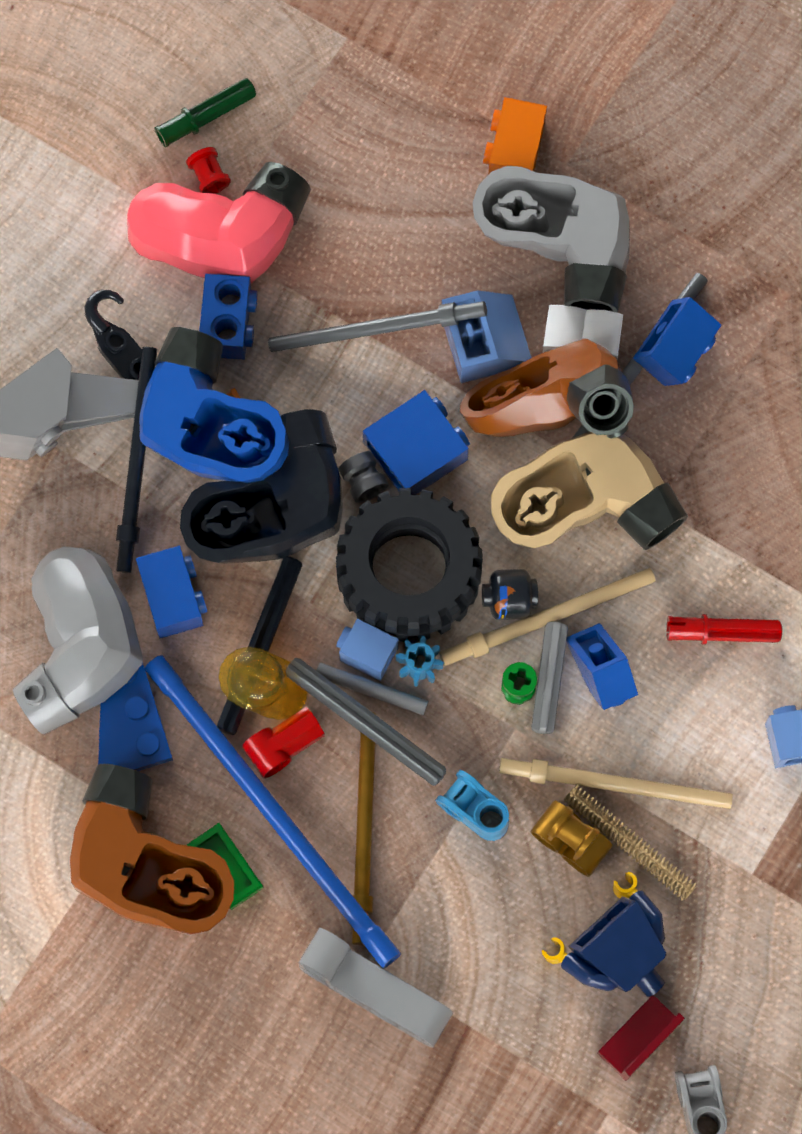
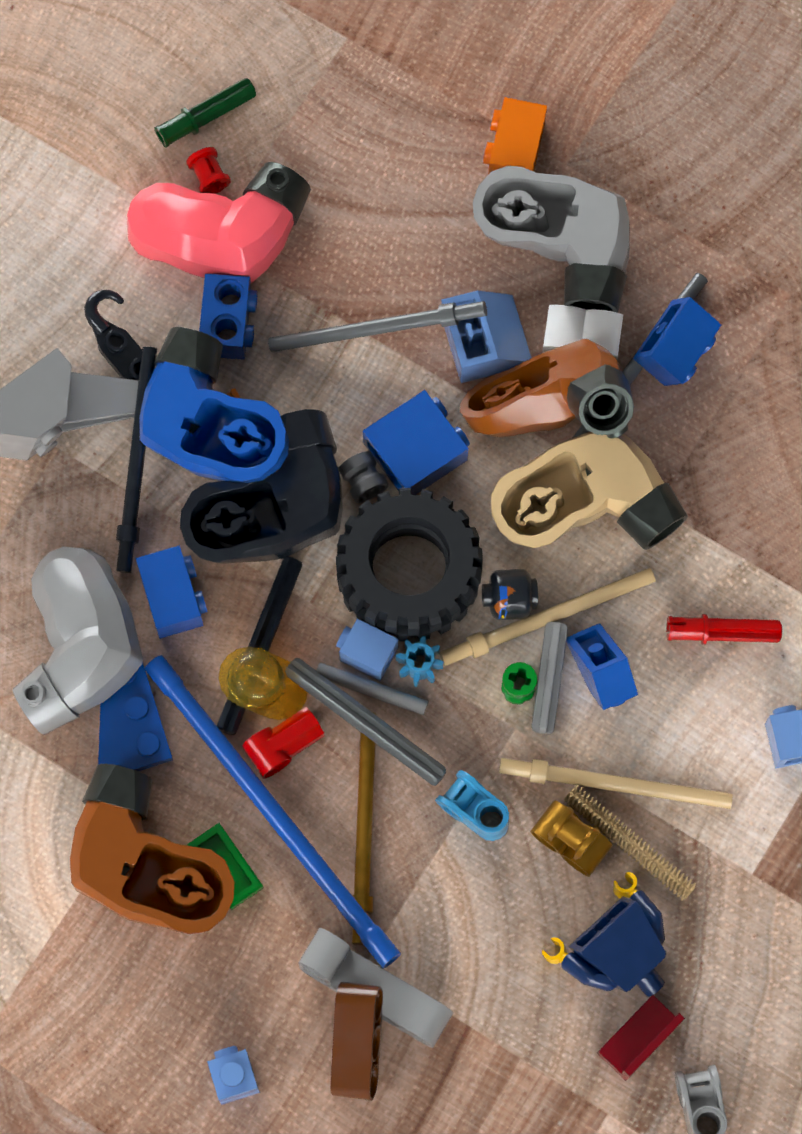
none -> medium blue brick [207,1046,260,1105]
none -> reddish brown beam [330,982,383,1101]

